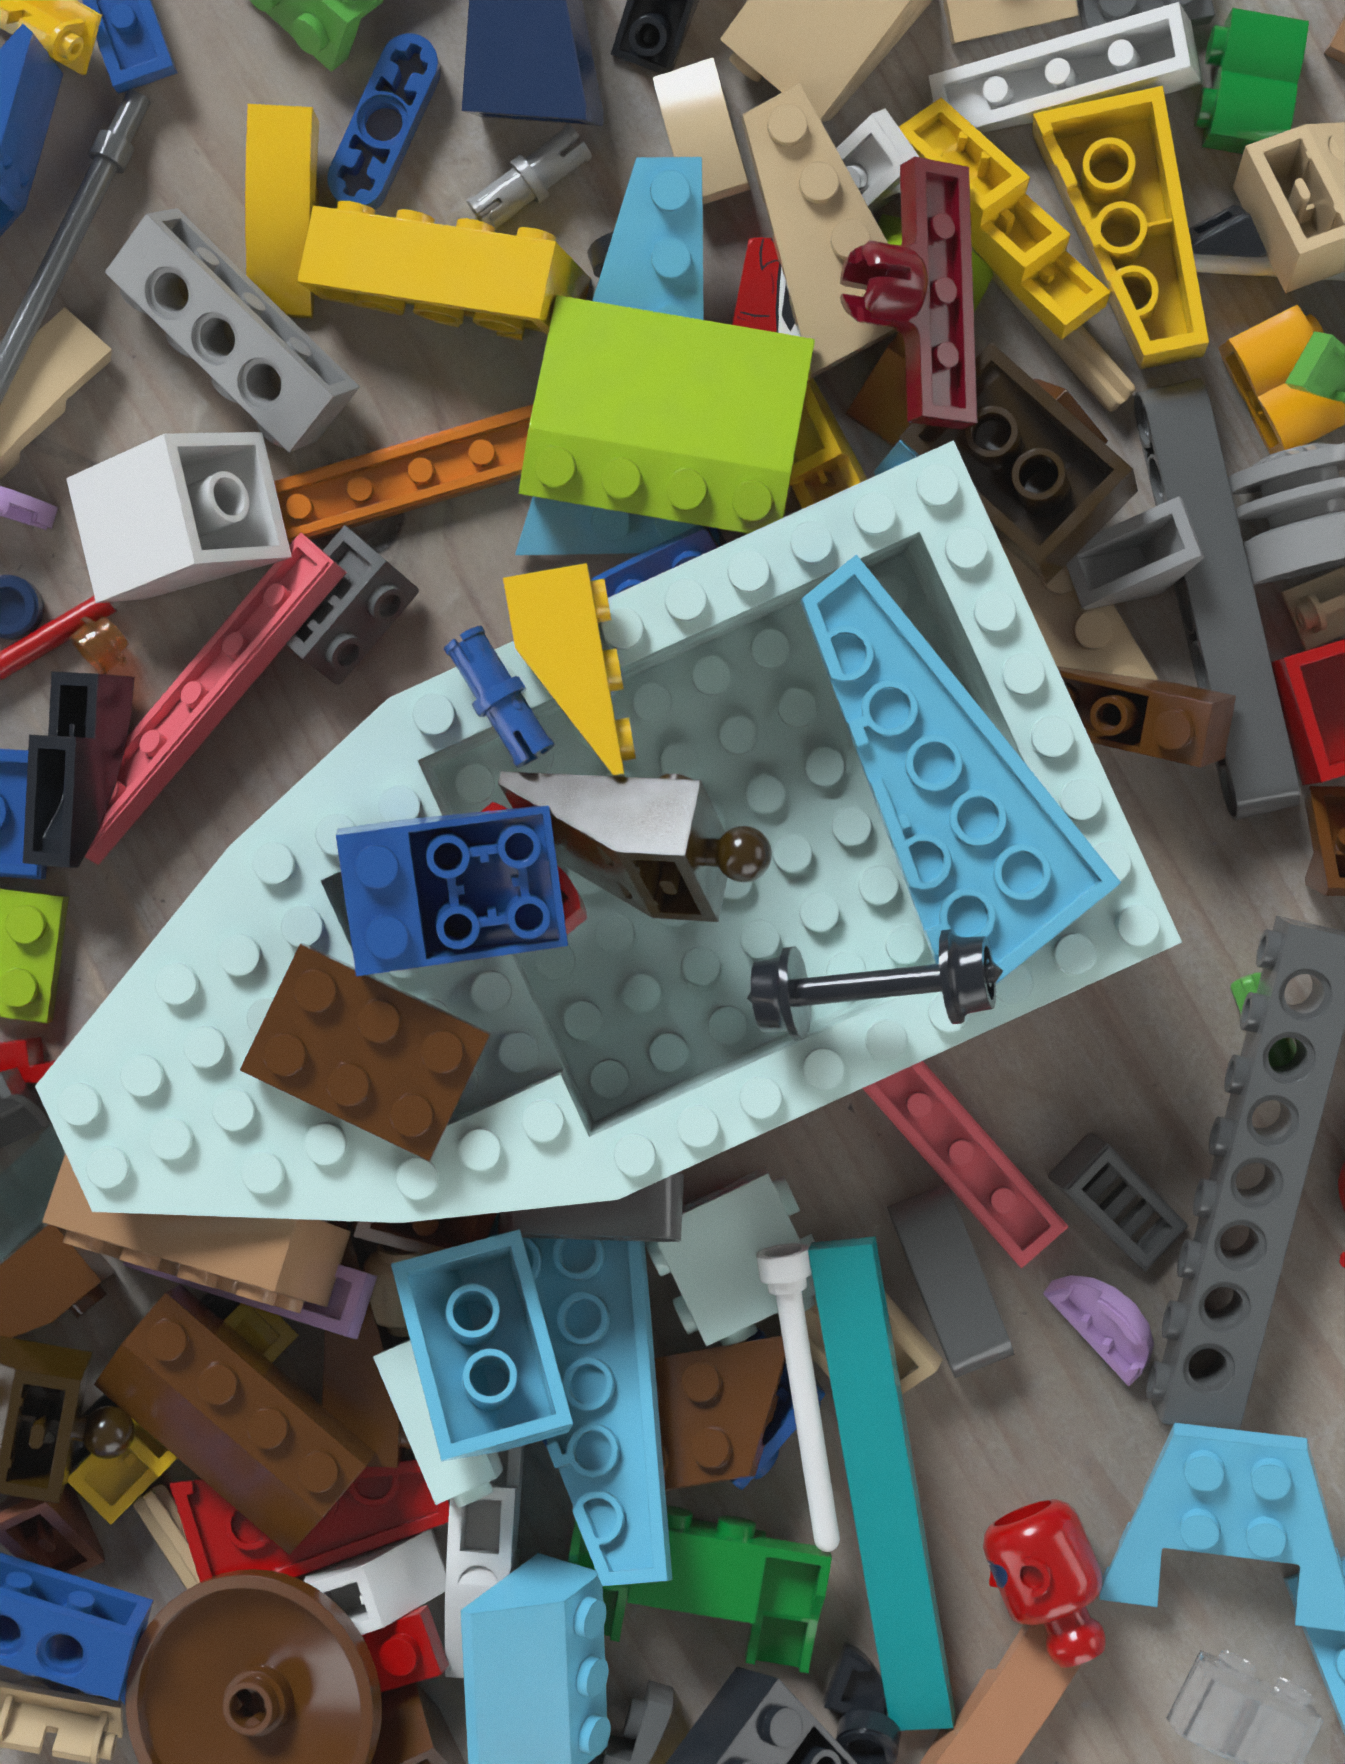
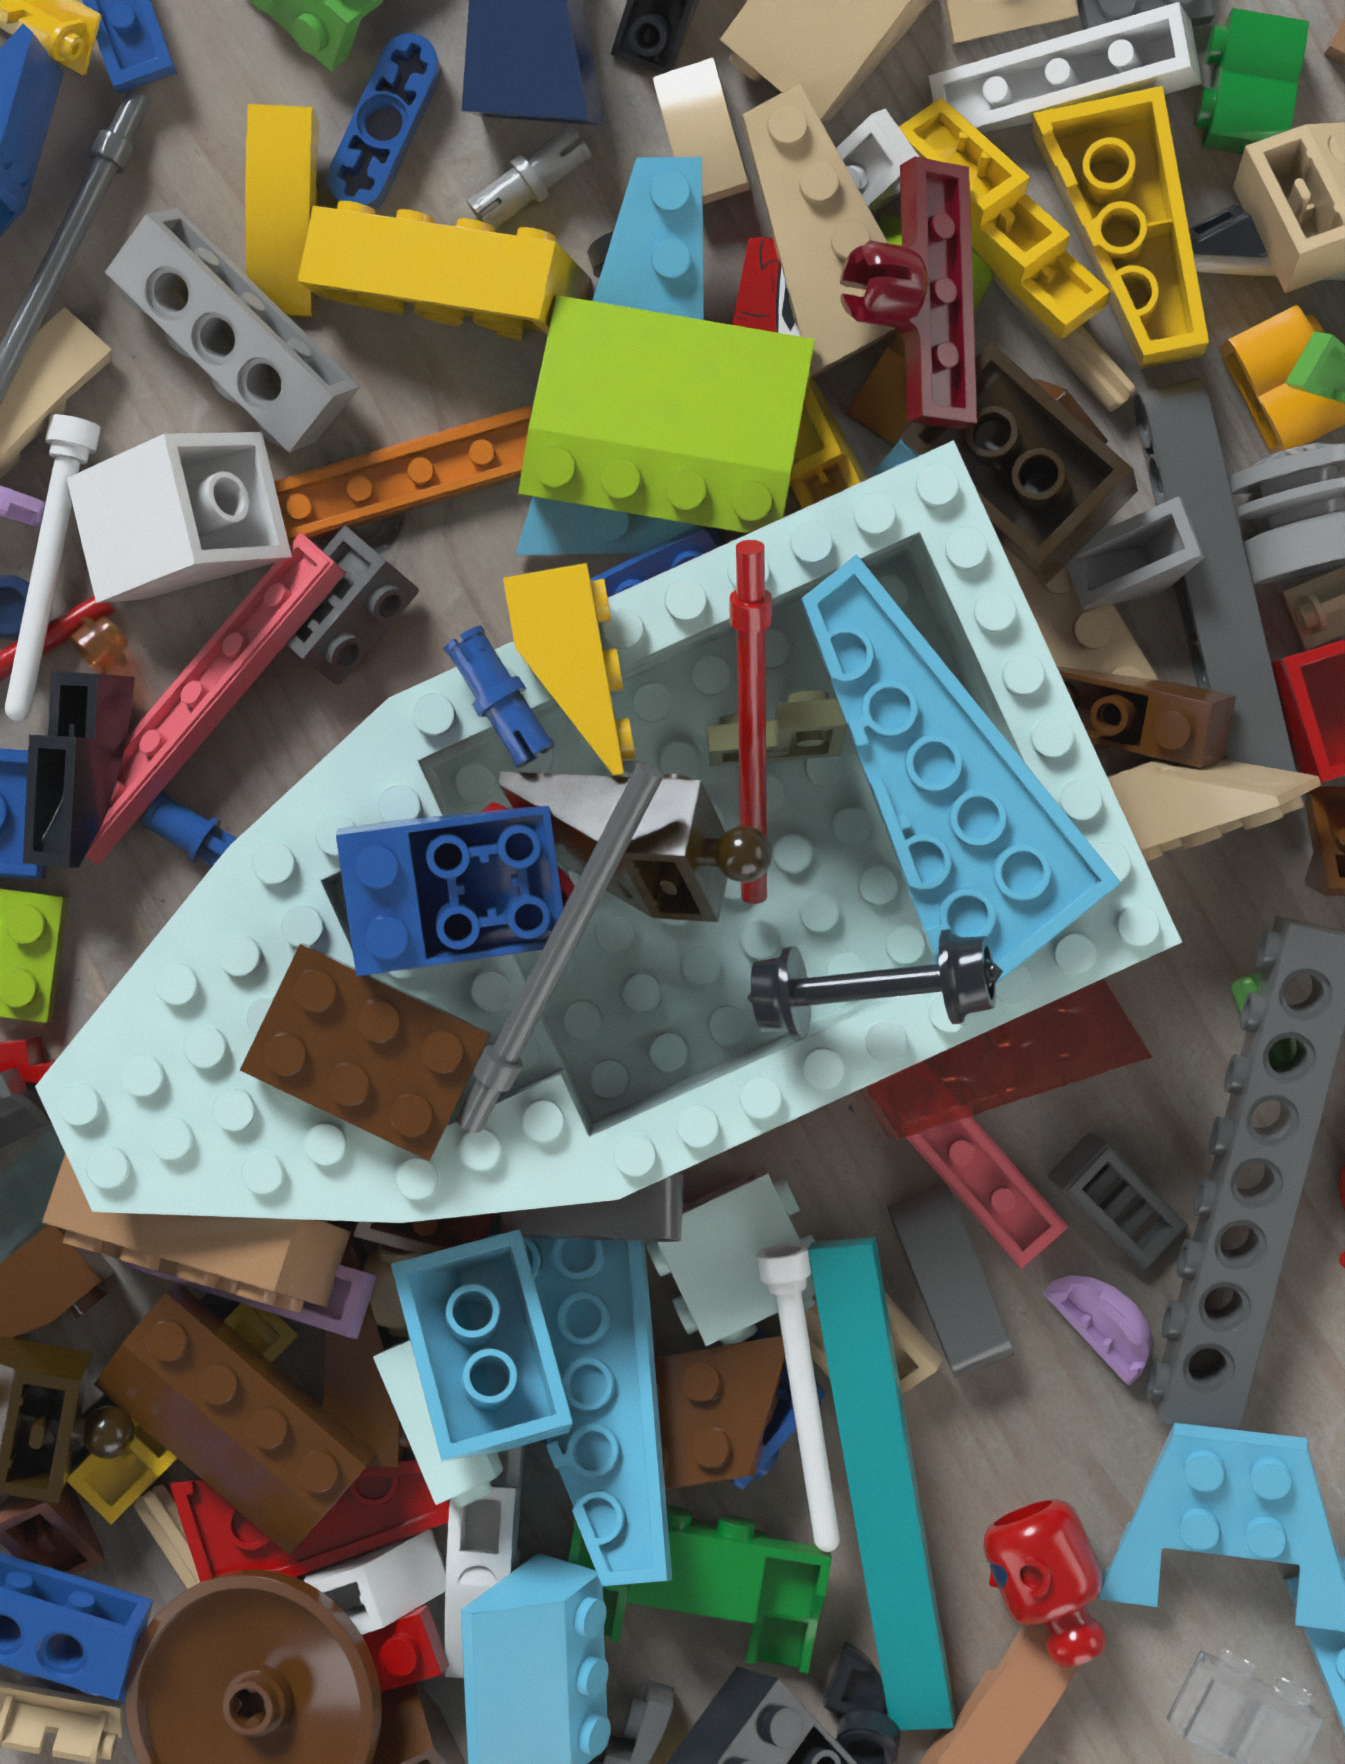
none -> white piece [5,414,101,721]
none -> blue axle [141,792,237,867]
none -> dark grey bar [456,762,664,1133]
none -> olive plate [707,690,847,767]
none -> red bar [729,540,772,904]
none -> clear red wedge [859,978,1153,1139]
none -> tan slope [1107,758,1321,862]

